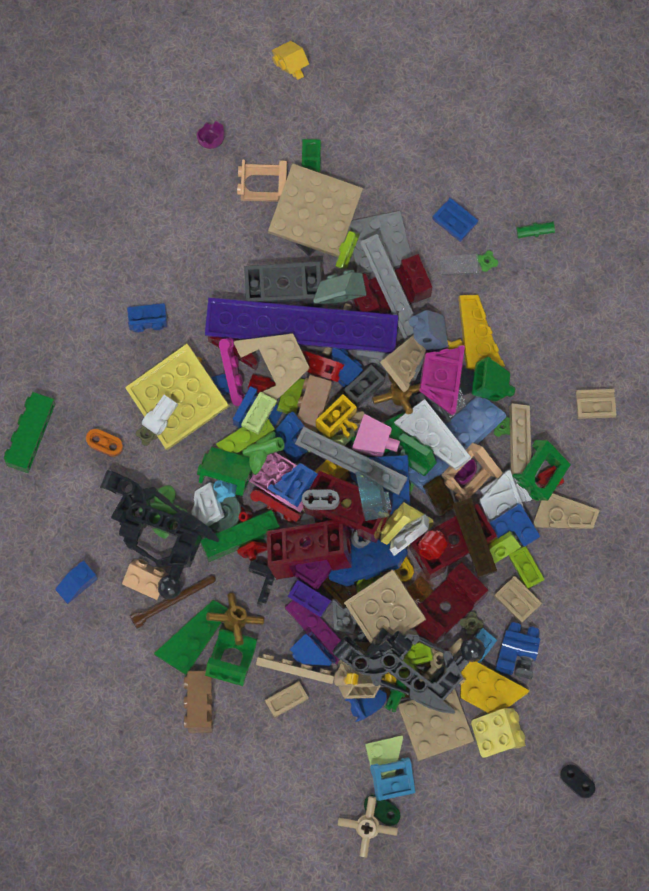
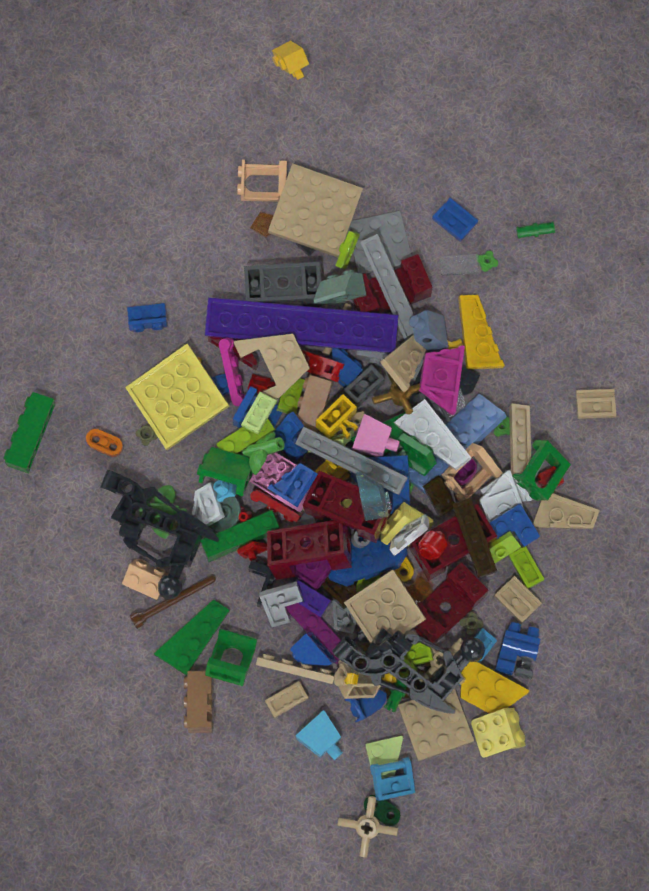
blue slope [55,560,98,604] -> none
white piece [142,395,178,435] -> none
magenta hair [196,121,225,149] -> none
pearl gold bar [206,593,264,645] -> none
green slope [302,139,321,173] -> none
light grey beam [302,490,340,510] -> none
green torso [472,357,516,402] -> none
black plate [560,765,595,799] -> none
none -> clear orange piece [250,212,274,238]
none -> light grey plate [259,582,303,627]
none -> medium azure torso [295,710,343,761]

